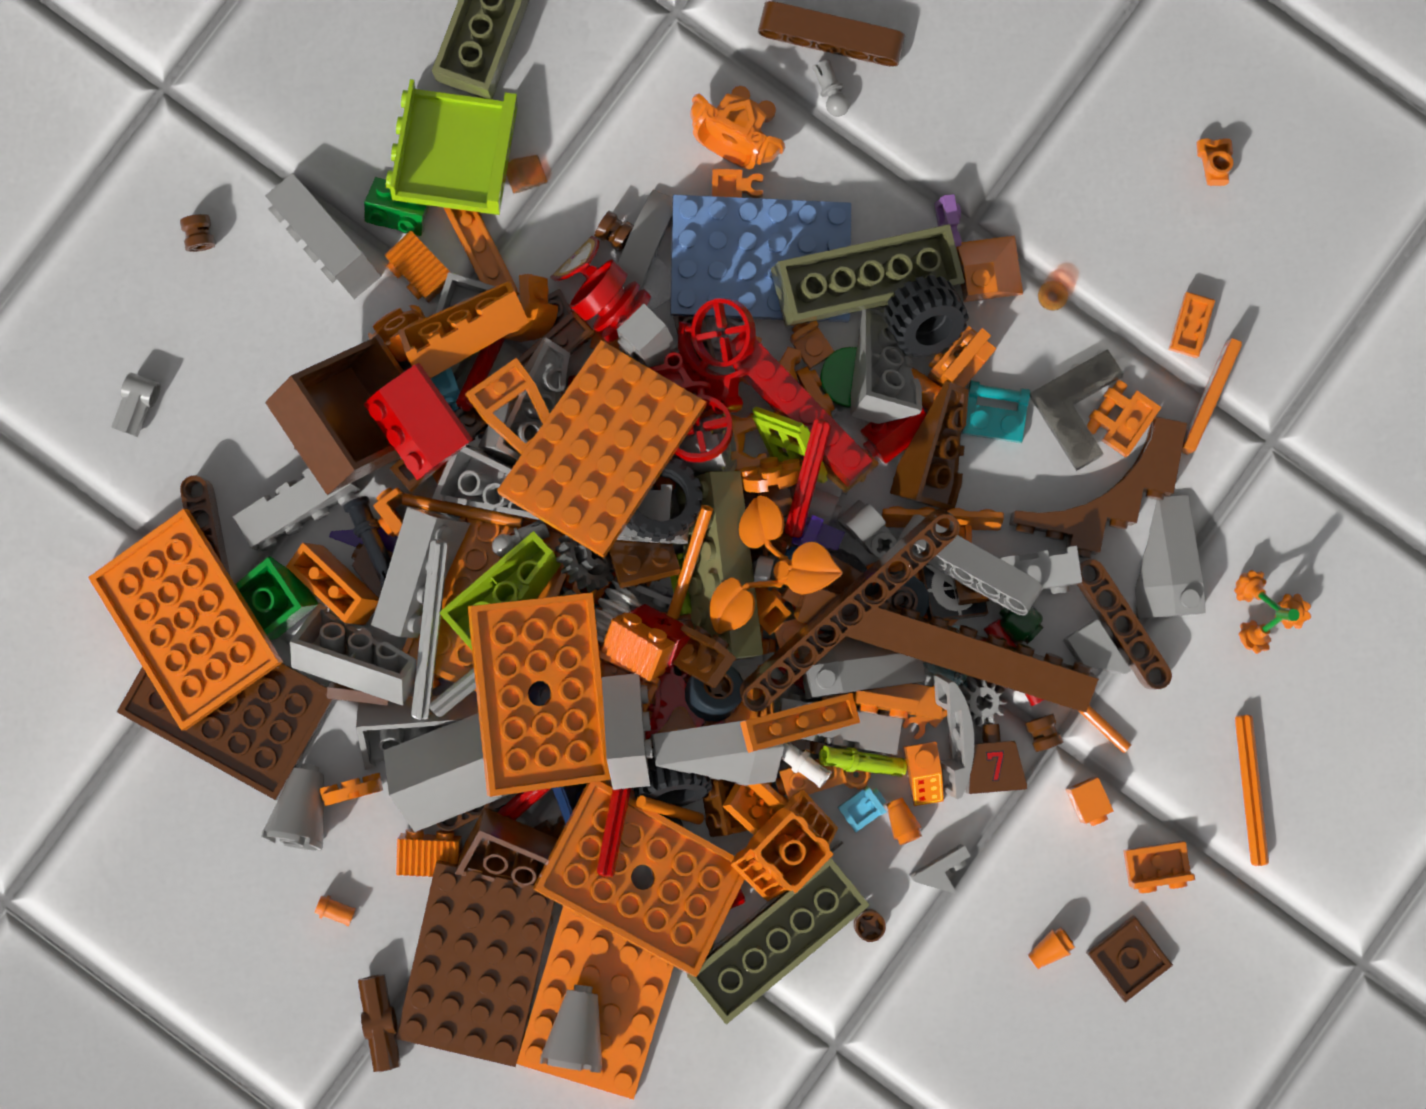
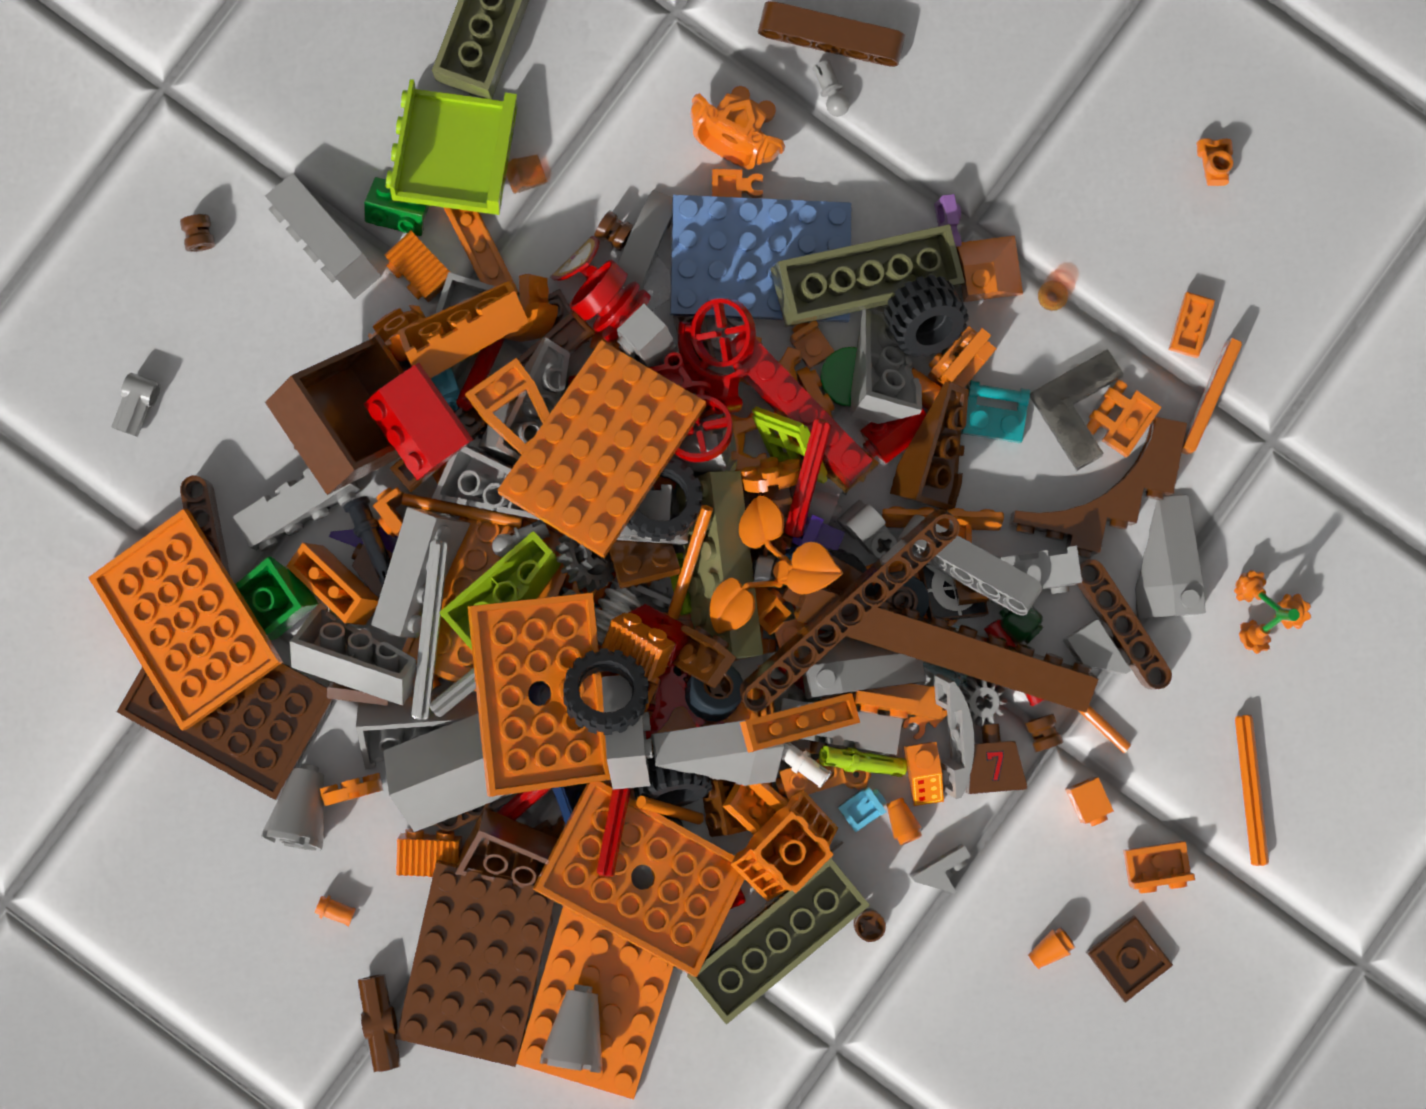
none -> black tyre [563,648,649,735]

